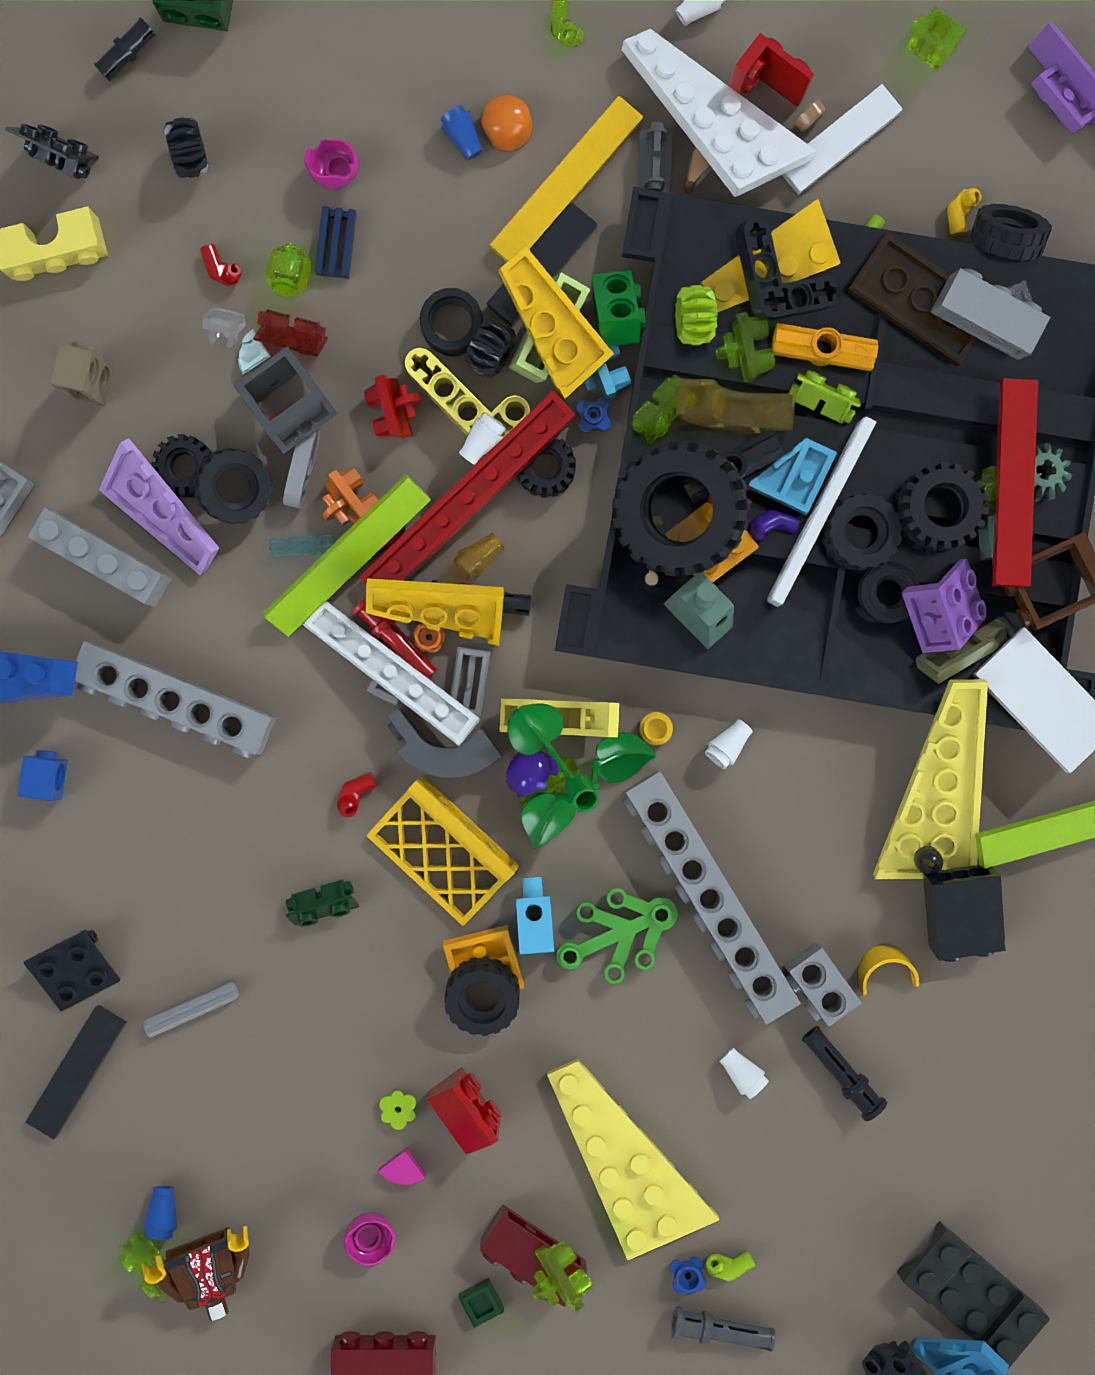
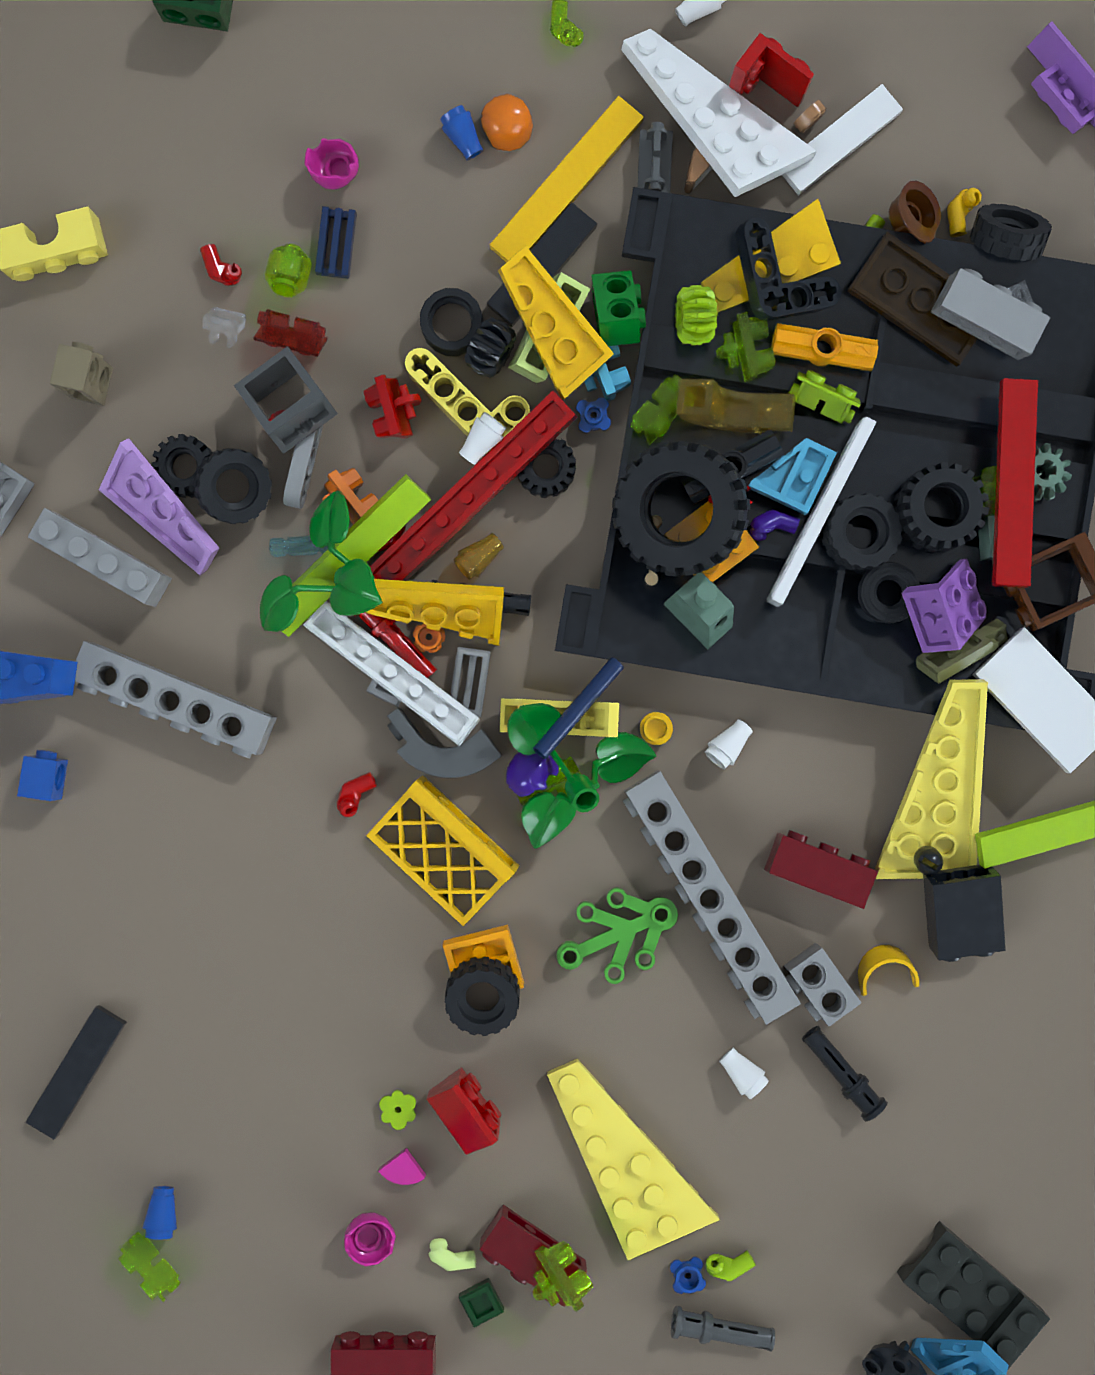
black hinge [5,123,99,179] -> none
black hinge [24,930,120,1011] -> none
black pin [94,17,156,82] -> none
torso [141,1226,250,1321] -> none
light grey axle [143,982,239,1037] -> none
black gear [164,117,209,178] -> none
light aqua tile [238,329,272,377] -> none
dark green hinge [286,879,359,927] -> none
medium azure torso [516,877,555,955] -> none
clear neon green brick [906,6,967,71] -> none
none -> green plant [260,490,383,632]
none -> yellowish green arm [428,1238,476,1271]
none -> dark blue piece [533,657,624,759]
none -> dark red brick [764,830,878,909]
none -> reddish brown piece [888,180,941,243]

